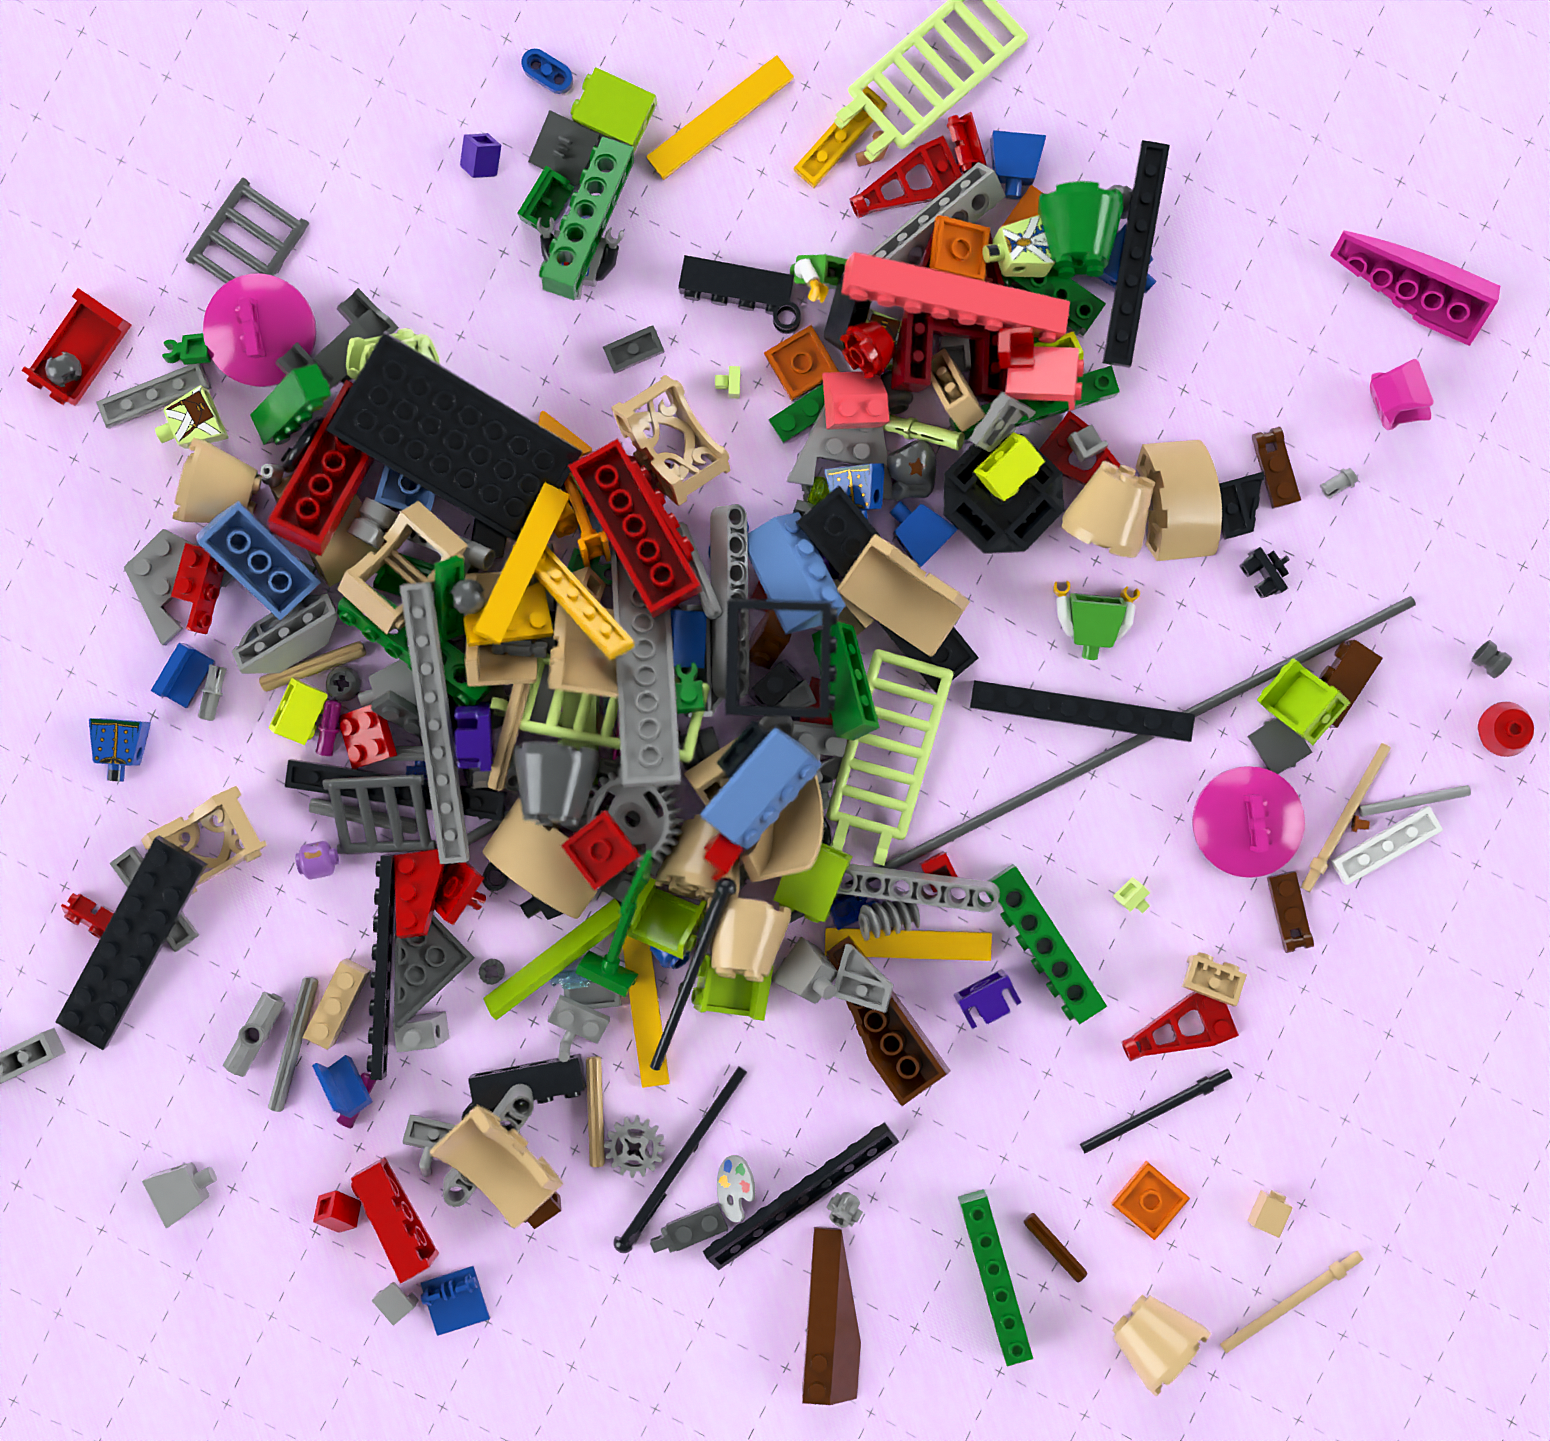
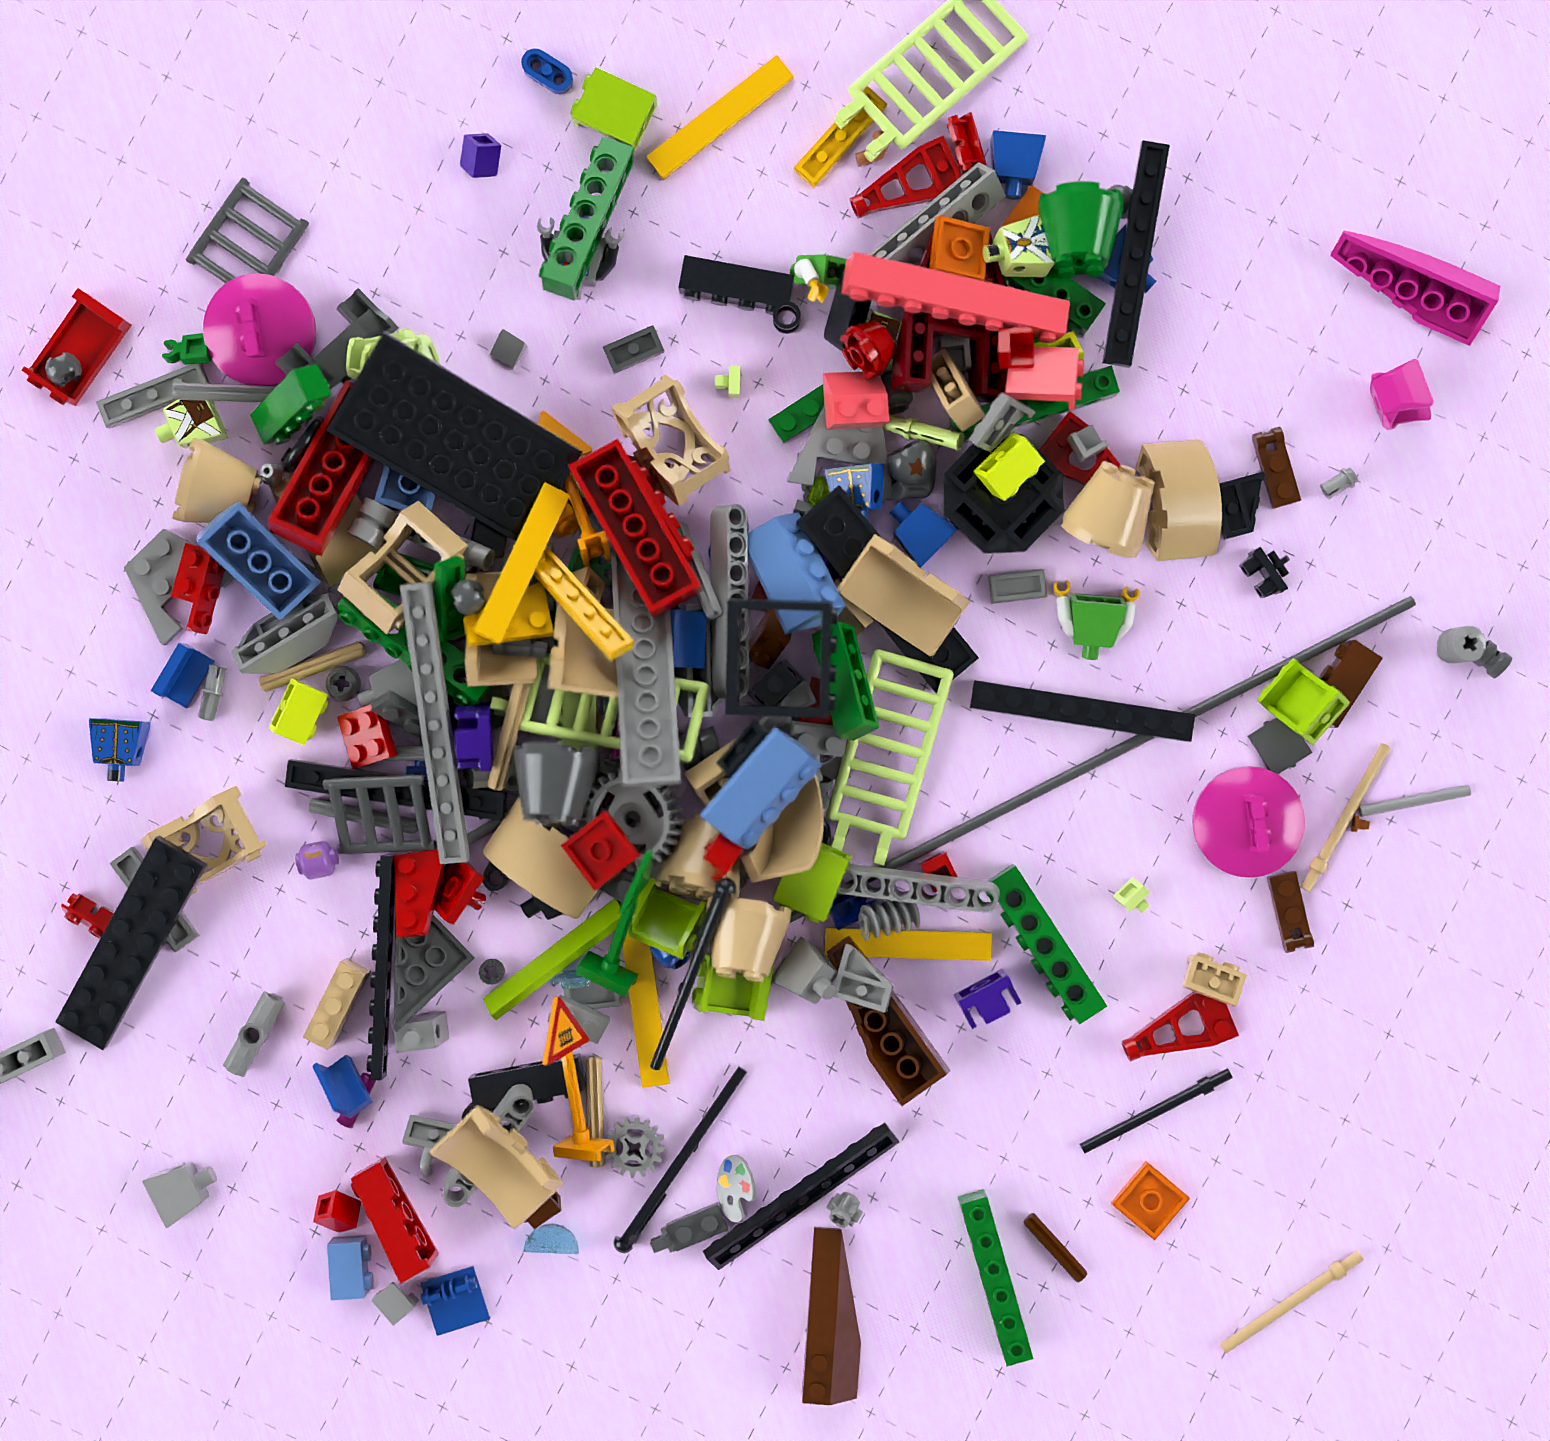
light grey axle [268,977,319,1112] -> none
magenta axle [315,700,342,756] -> none
green hinge [517,166,575,230] -> none
dark grey piece [528,110,600,186] -> none
green plate [675,663,705,714] -> none
orange tile [764,325,839,401] -> none
tan cone [1112,1294,1211,1397] -> none
tan brick [1247,1190,1293,1238] -> none
white plate [1331,806,1443,885] -> none
red cone [1477,702,1534,757] -> none
none -> light grey axle [172,383,277,402]
none -> medium blue brick [327,1236,373,1301]
none -> light grey slope [490,328,528,369]
none -> clear light blue tile [523,1223,579,1254]
none -> light orange piece [543,996,615,1162]
none -> light grey tile [988,569,1047,604]
none -> light grey piece [1437,626,1486,663]

